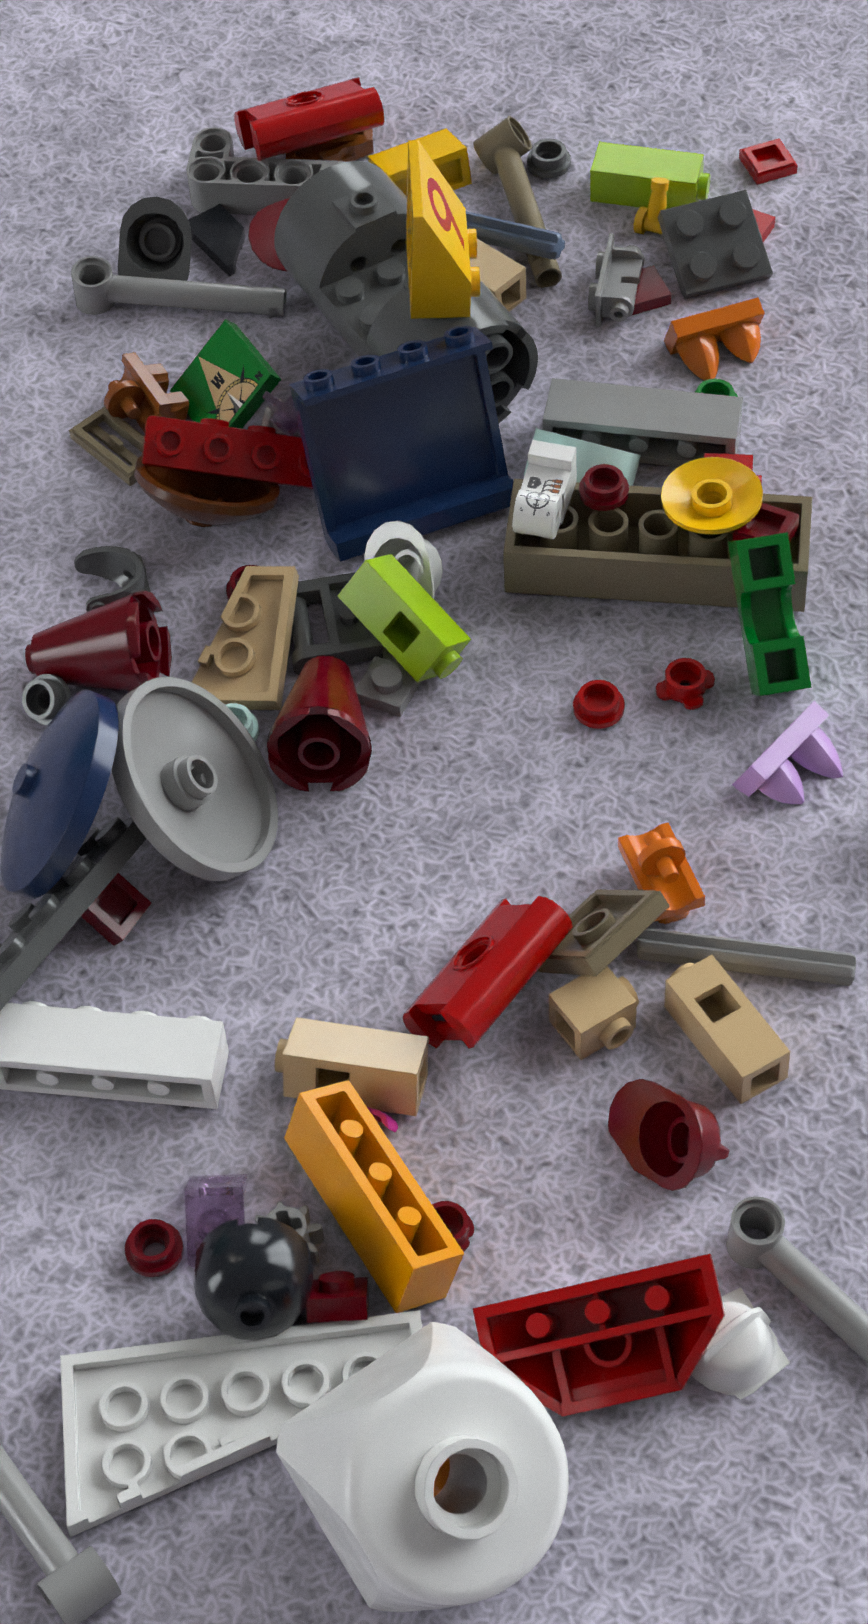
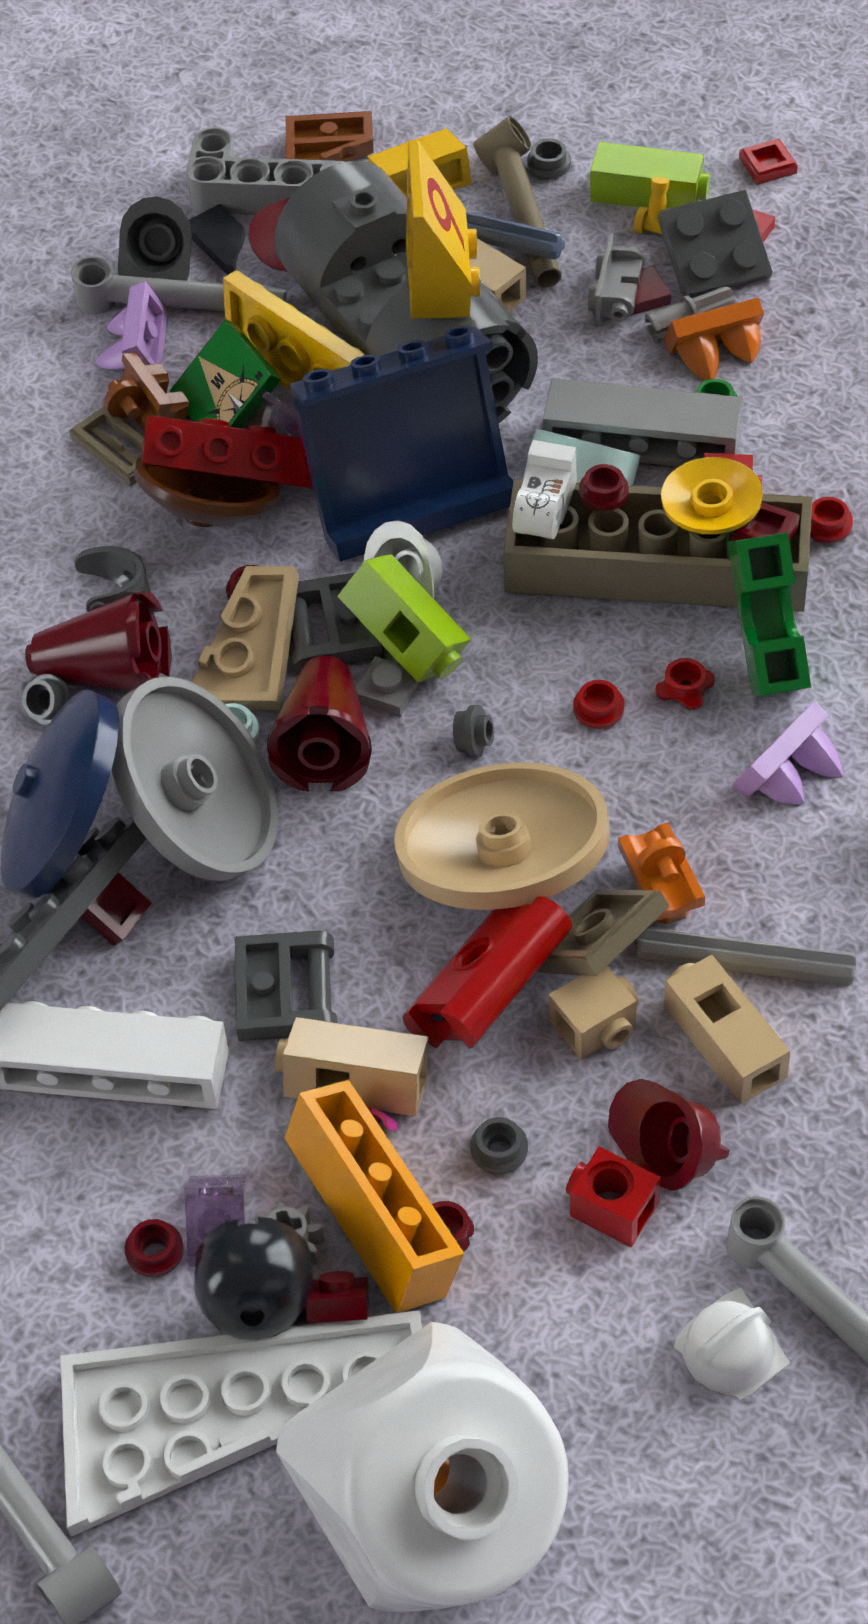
red piece [234,77,385,161] -> none
red wedge [472,1254,725,1417] -> none
none -> lavender tile [94,281,169,370]
none -> yellow plate [223,270,365,391]
none -> dark grey plate [234,931,338,1041]
none -> tan dish [394,762,610,910]
none -> dark grey plate [453,705,494,757]
none -> dark grey plate [470,1117,528,1174]
none -> red brick [566,1146,661,1248]
none -> light grey axle [644,287,737,343]
none -> red plate [810,497,853,543]

